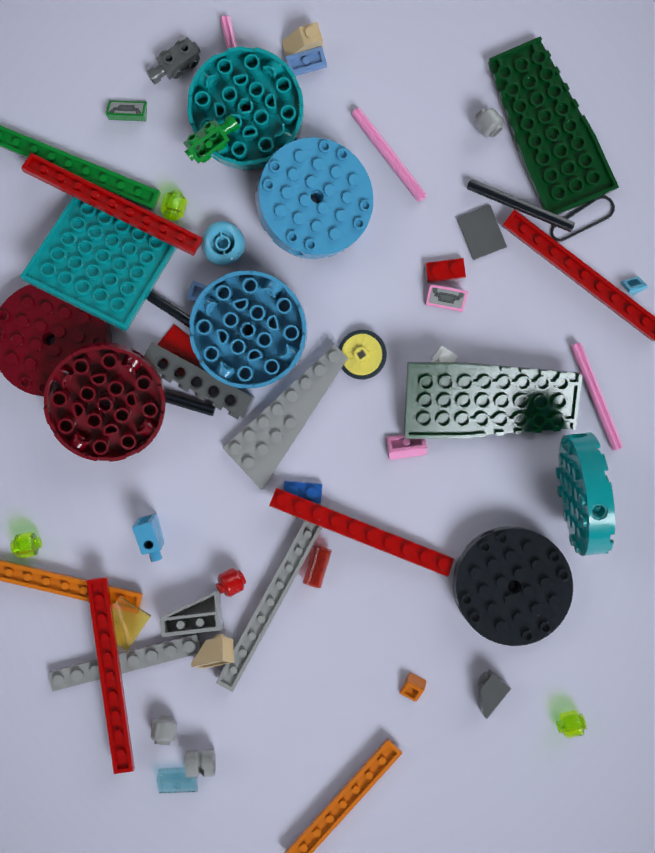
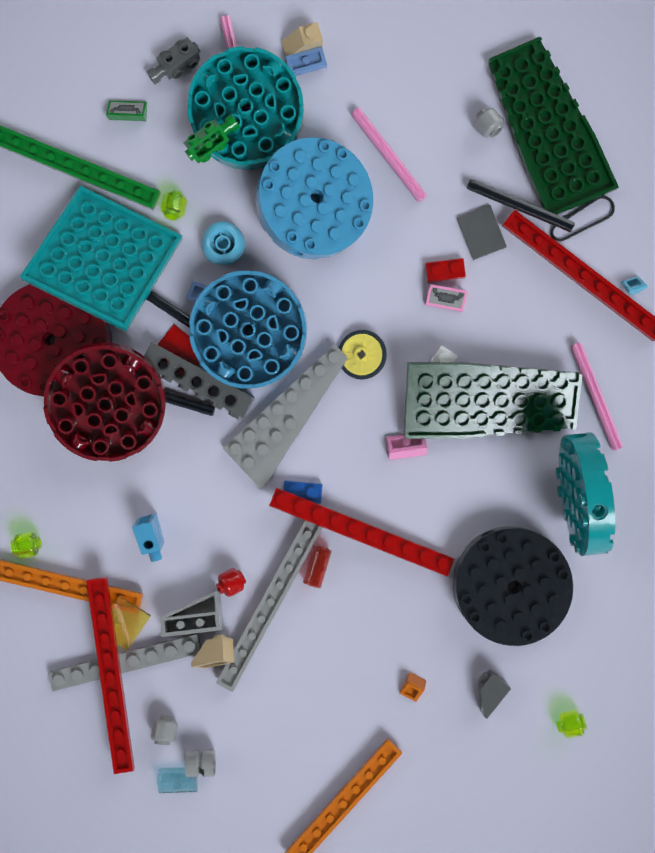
red plate [21,153,203,256] -> none

